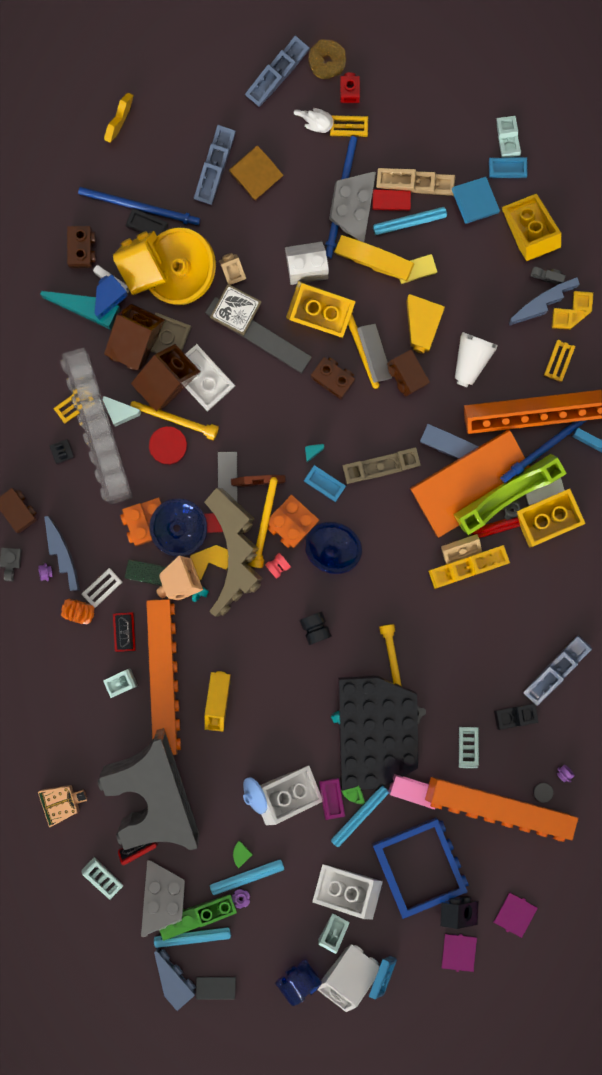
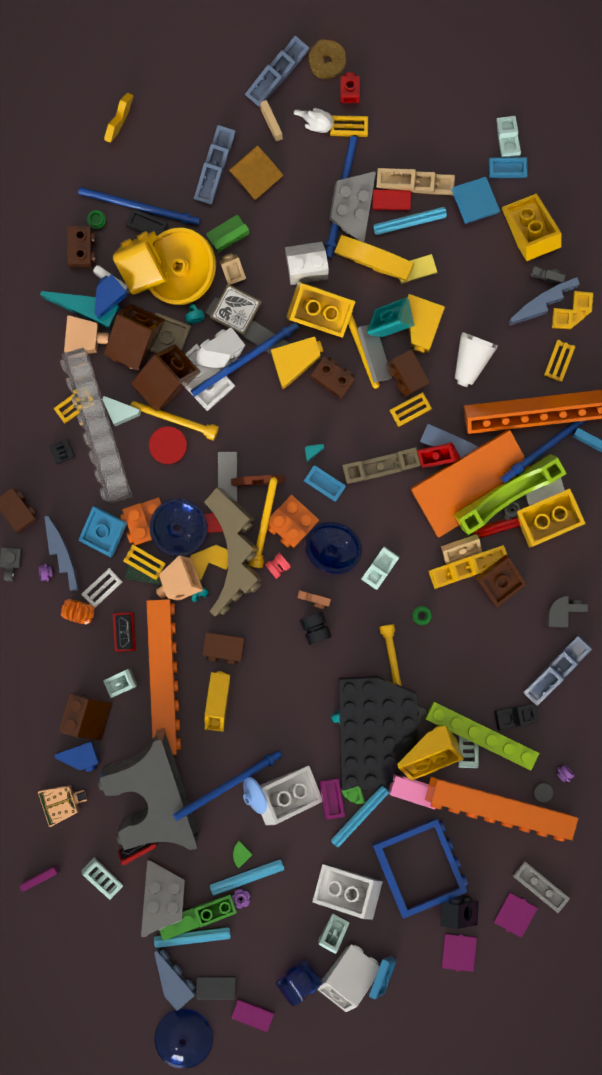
none -> magenta tile [19,865,60,892]
none -> blue slope [54,741,101,772]
none -> reddish brown slope [58,692,112,740]
none -> light nougat torso [64,316,110,355]
none -> dark azure tile [78,506,128,557]
none -> green plate [87,210,106,229]
none -> yellow tile [123,545,166,581]
none -> clear blue dish [154,1009,213,1069]
none -> blue bar [173,751,282,821]
none -> teal tile [185,304,205,324]
none -> blue bar [190,322,299,397]
none -> white slope [194,328,245,369]
none -> reddish brown brick [202,632,245,664]
none -> bright green panel [206,215,250,254]
none -> magenta tile [231,999,274,1032]
none -> tan tile [260,100,283,142]
none -> yellow slope [271,337,323,389]
none -> nougat plate [297,590,331,609]
none -> light aqua slope [361,546,399,590]
none -> teal slope [367,297,415,338]
none -> yellow tile [389,392,432,427]
none -> yellow slope [397,725,464,781]
none -> green plate [412,606,432,625]
none -> red slope [417,442,461,469]
none -> lime arch [424,701,539,771]
none -> reddish brown plate [476,555,527,608]
none -> light grey tile [512,861,570,913]
none -> dark grey brick [546,596,588,627]

